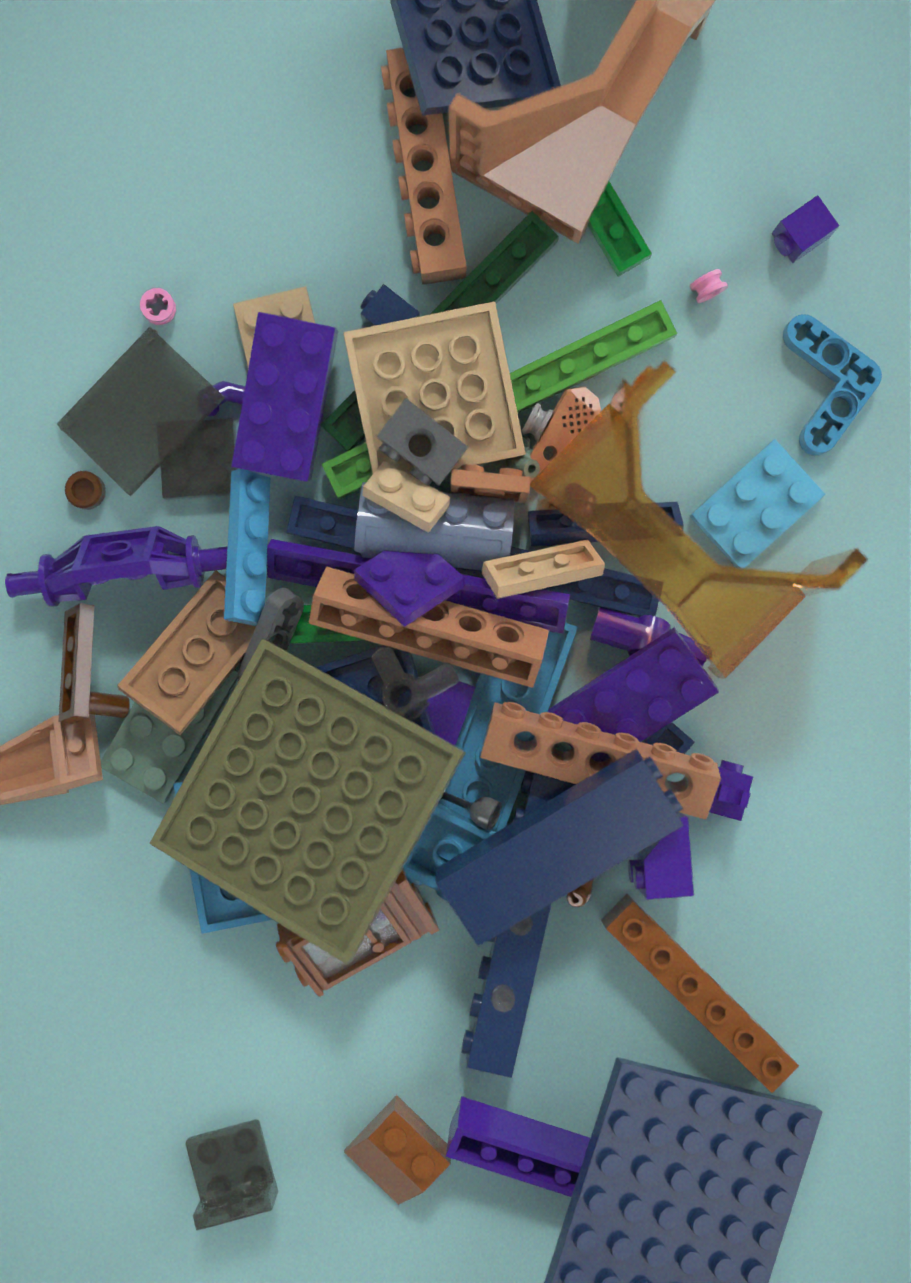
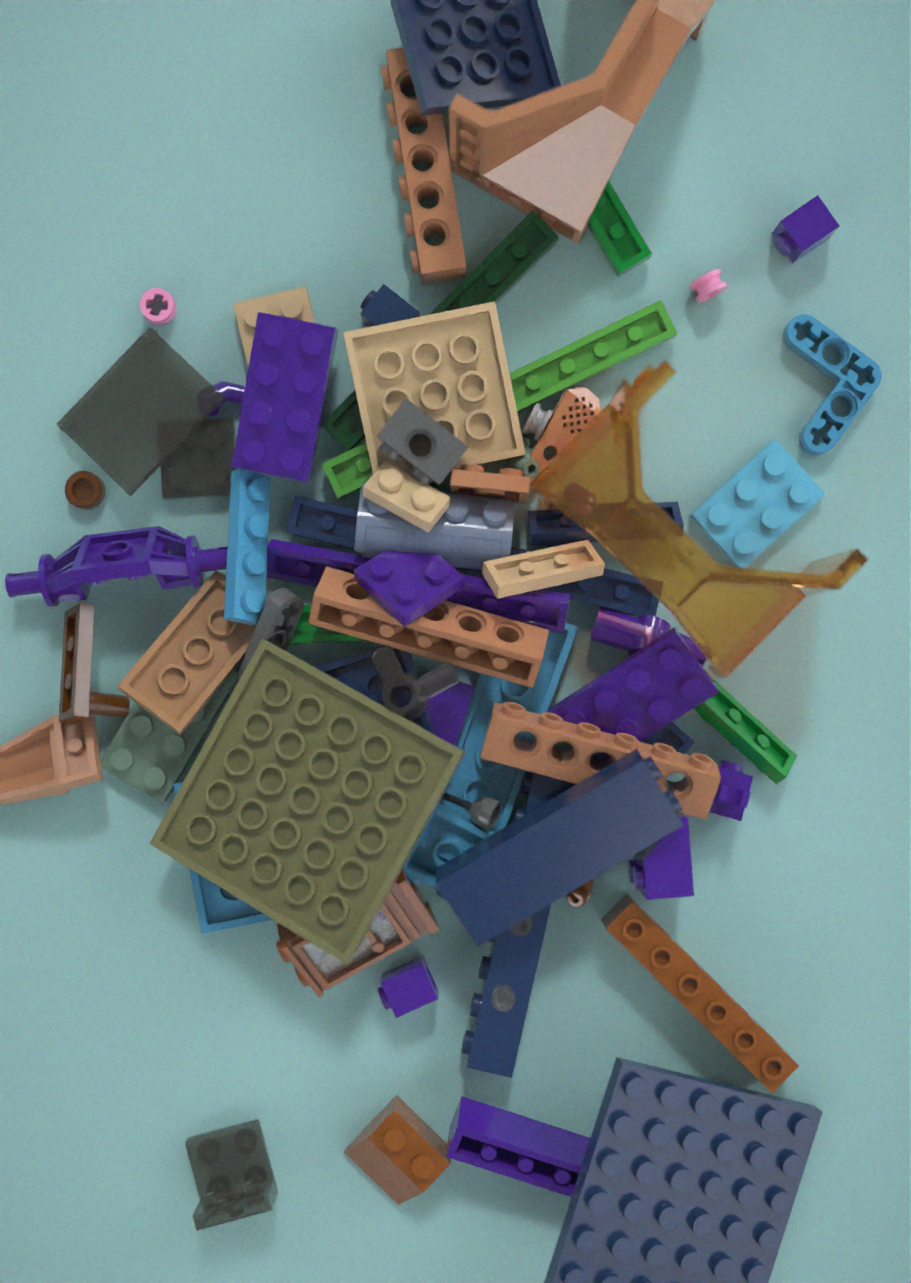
none -> dark purple brick [377,956,439,1018]
none -> green plate [694,680,797,784]

